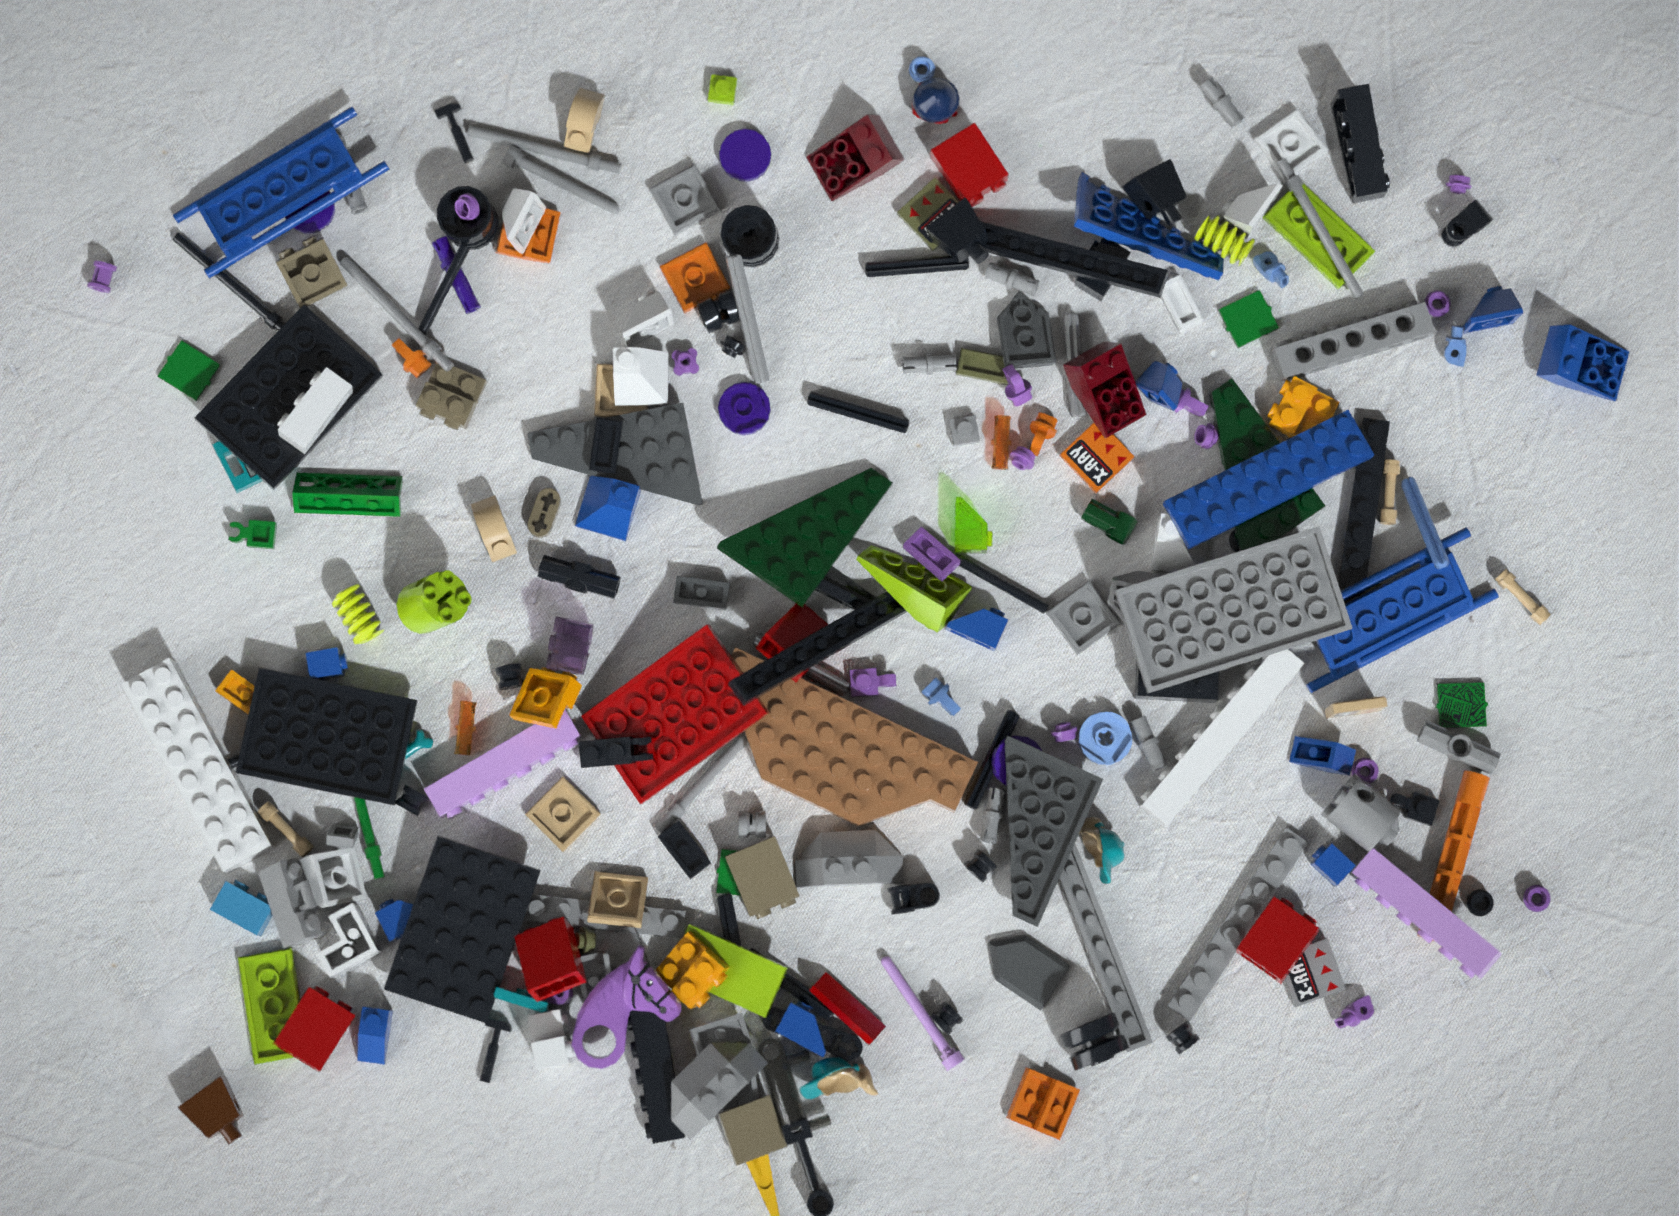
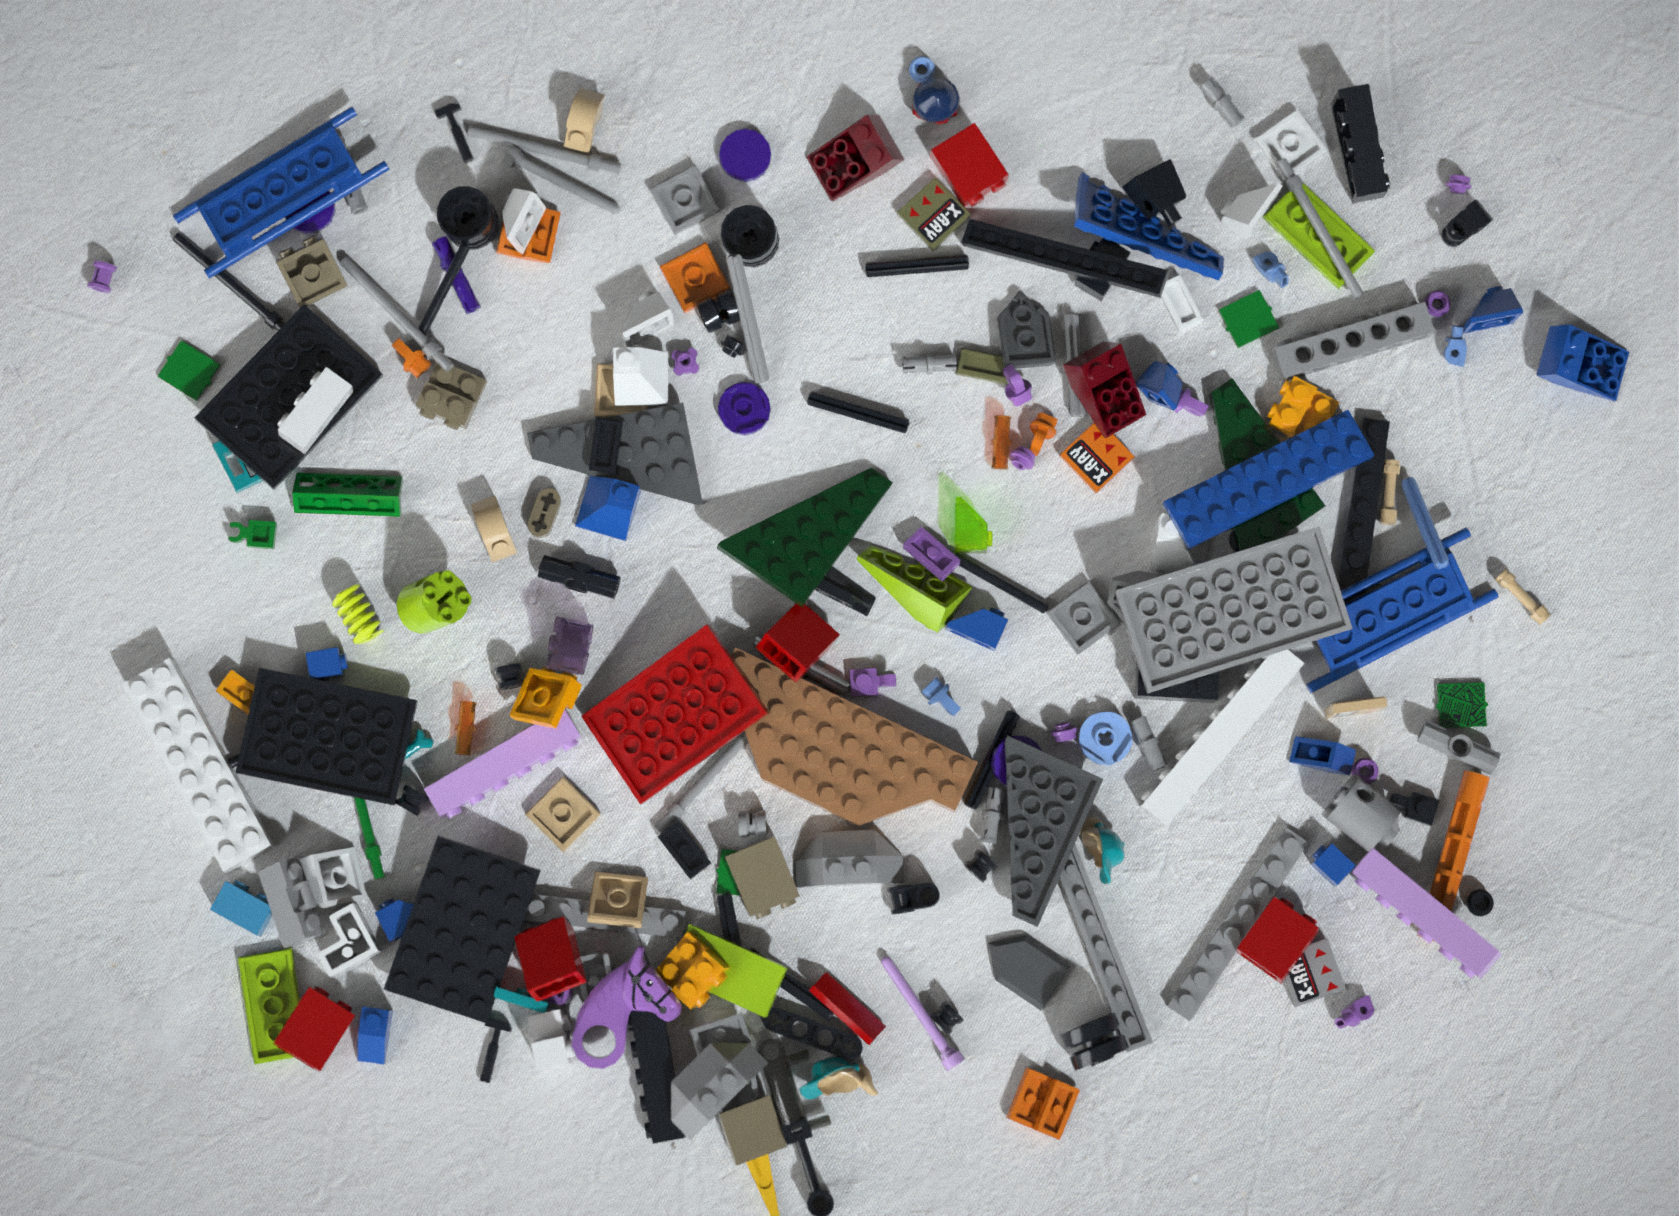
reddish brown torso [178,1076,244,1145] -> none
tan bar [258,801,314,858] -> none
light grey plate [326,824,359,849] -> none
medium lavender plate [455,193,480,220] -> none
olive plate [575,927,596,954] -> none
black hinge [578,736,653,768] -> none
dark grey plate [673,576,730,610] -> none
lime plate [708,74,737,105] -> none
black tile [728,591,907,706] -> none
blue slope [775,1001,826,1057] -> none
black torso [926,197,989,264] -> none
light grey plate [949,415,980,447] -> none
light grey pin [985,262,1040,296] -> none
dark green piece [1081,499,1138,545] -> none
black wheel [1166,1021,1200,1055] -> none
medium lavender plate [1194,423,1218,449] -> none
neon yellow piece [1195,215,1255,267] -> none
medium lavender plate [1523,885,1551,912] -> none

